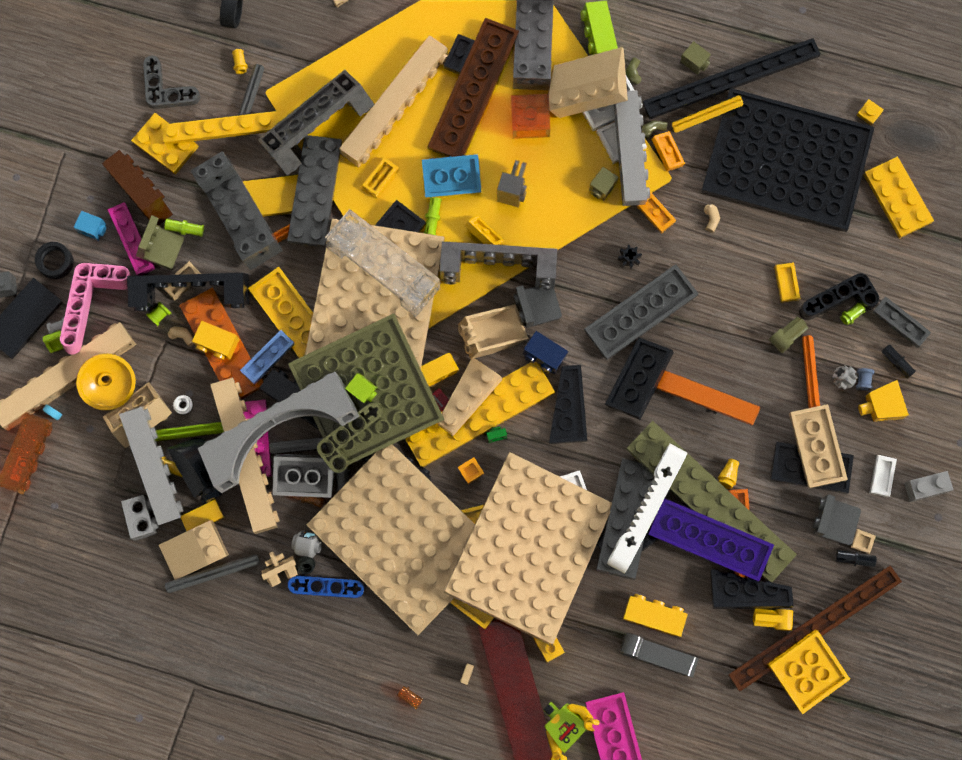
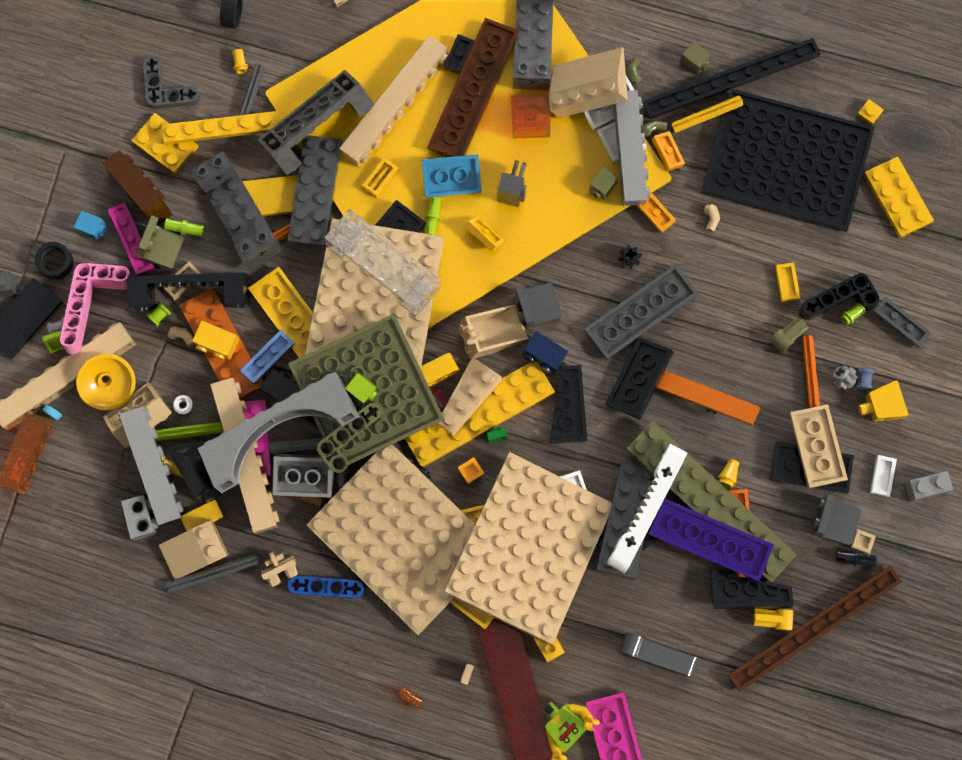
light grey head [291,531,322,558] -> none
pearl dark grey plate [296,556,315,575] -> none
flat silver plate [440,241,557,291] -> none
lime brick [580,1,618,55] -> none
yellow brick [622,594,688,638] -> none
yellow plate [768,629,850,714] -> none
black axle [882,345,916,379] -> none

